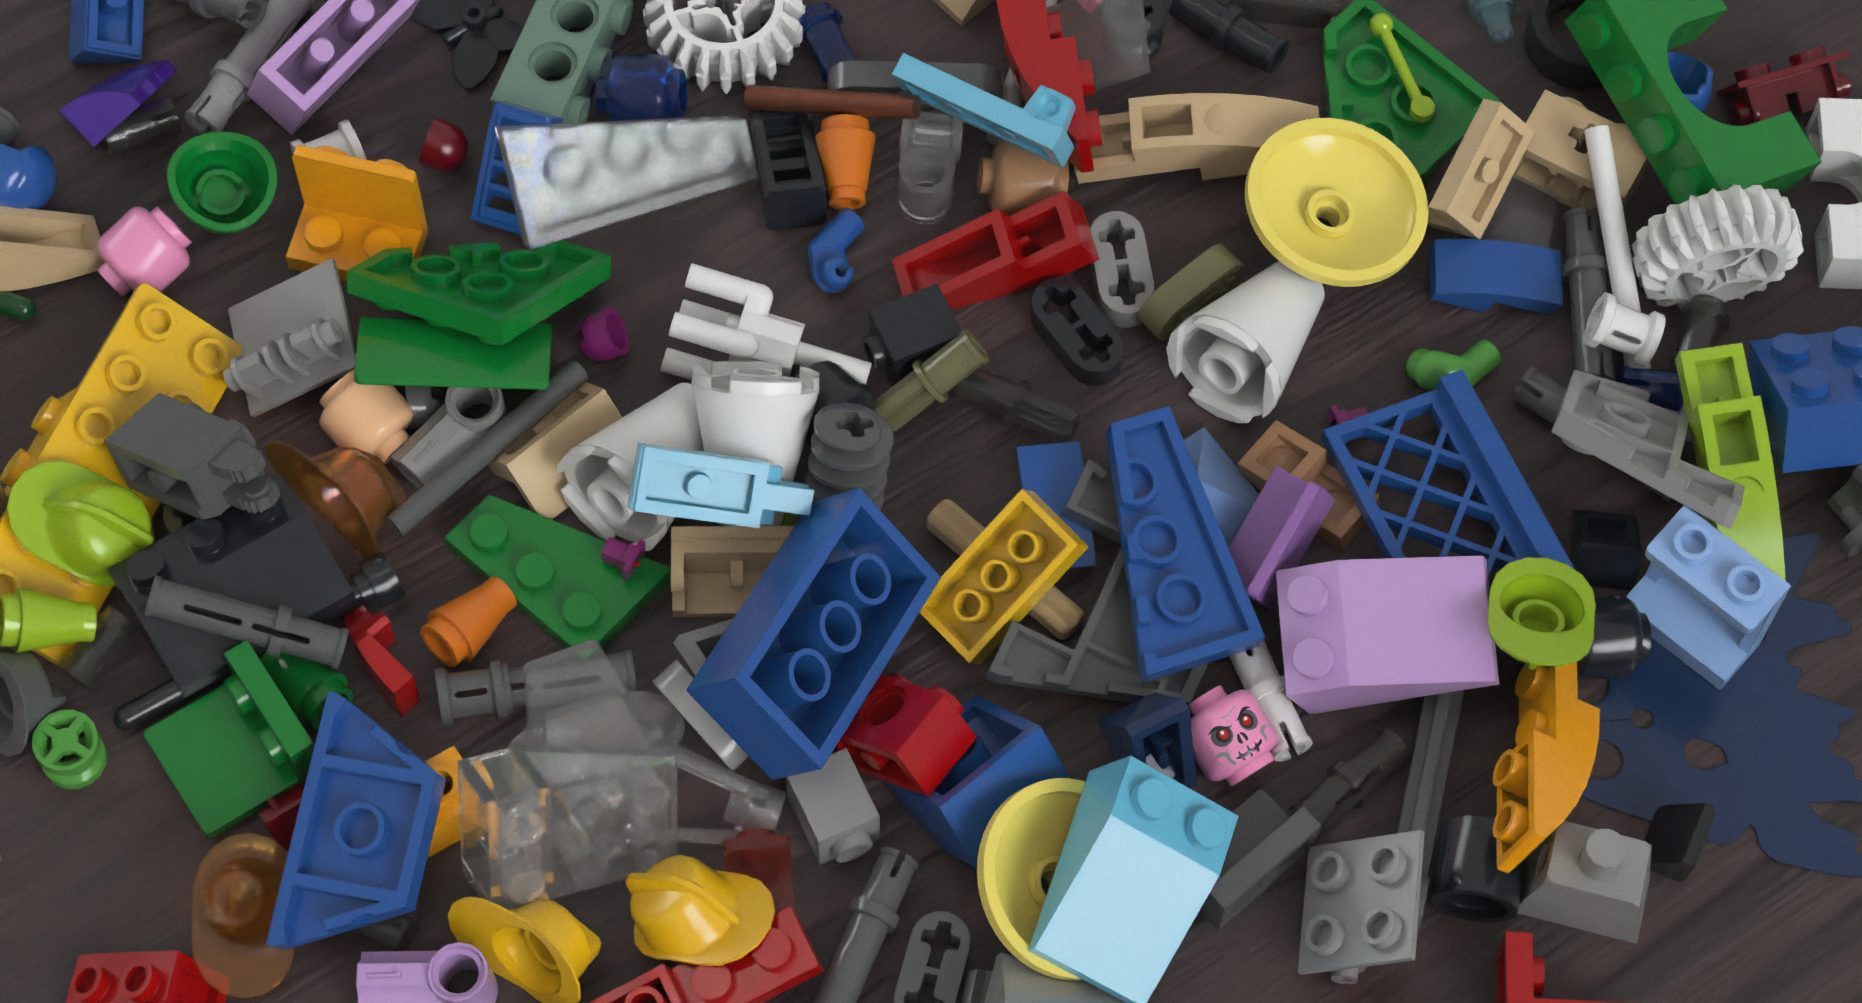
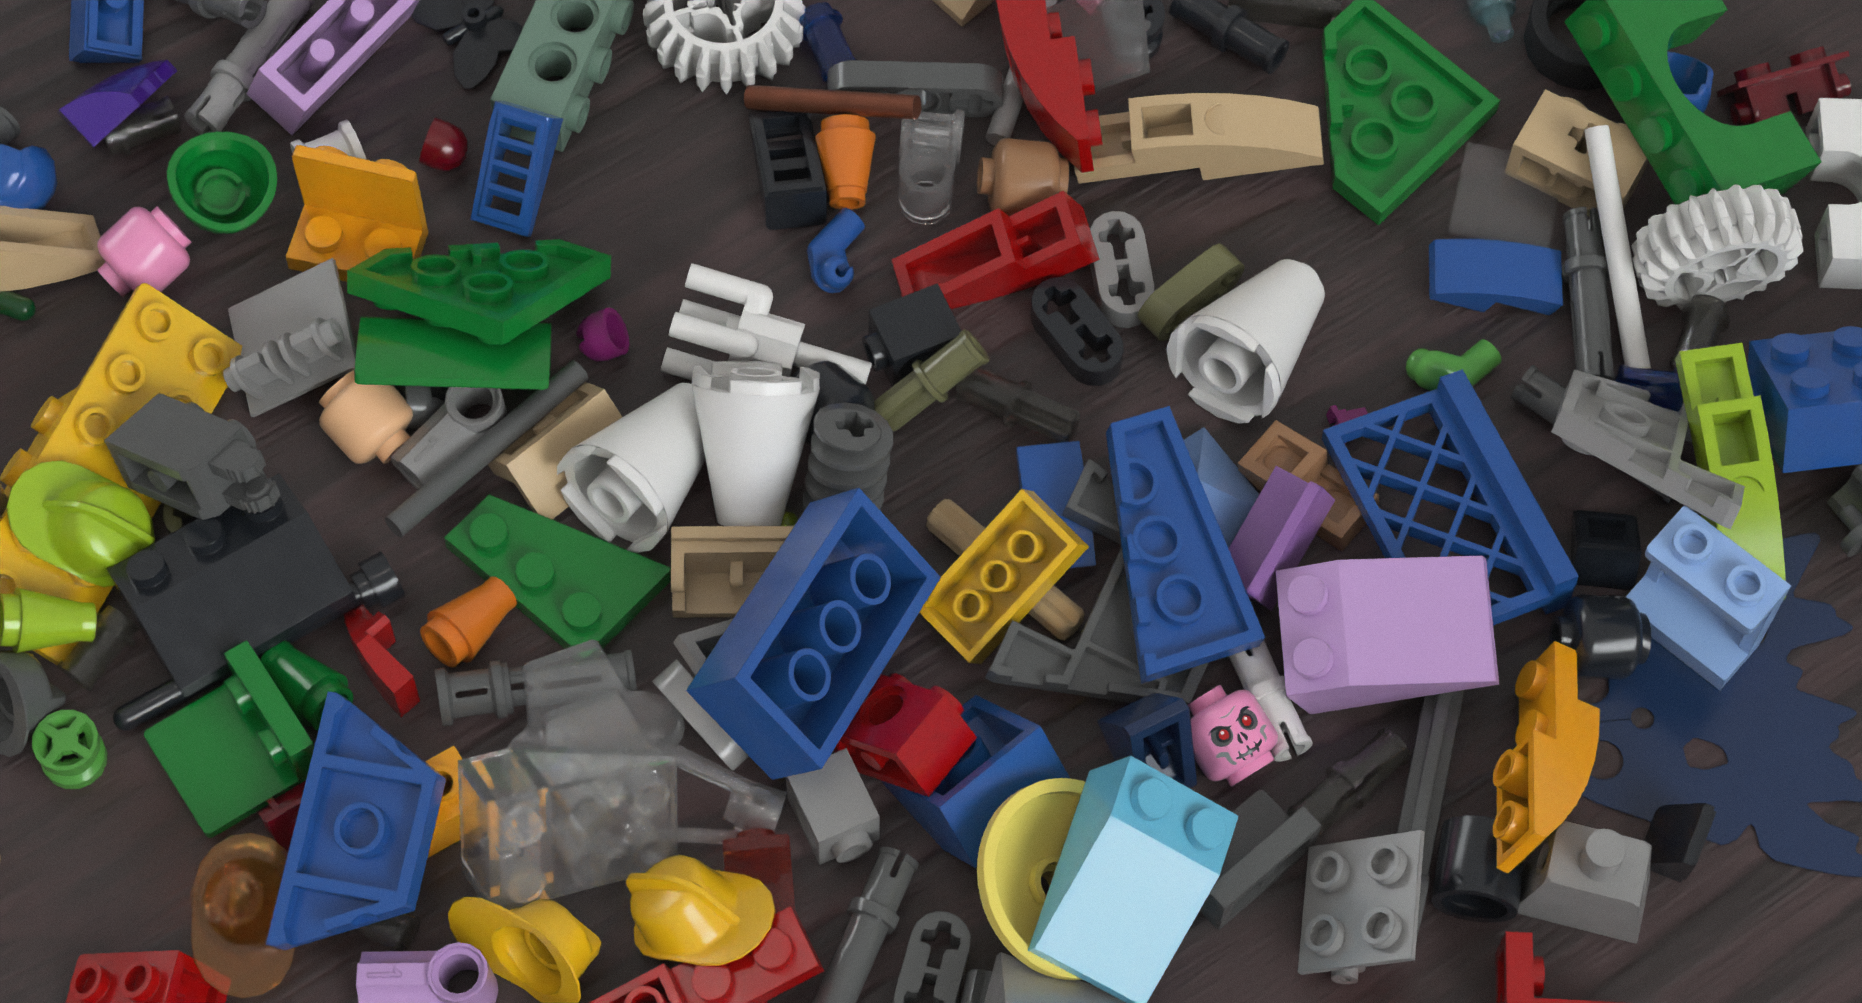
dark grey pin [143,575,349,669] -> none
clear orange piece [265,440,407,557] -> none
clear wing [495,115,759,249] -> none
clear blue head [595,54,688,134] -> none
magenta piece [601,537,646,581] -> none
medium azure hinge [627,442,814,528] -> none
medium azure hinge [892,53,1076,168] -> none
light yellow dish [1245,118,1429,287] -> none
lime hinge [1369,13,1435,123] -> none
tan panel [1428,99,1535,240] -> none
lime piece [1487,557,1596,670] -> none
white bush [1583,292,1665,367] -> none

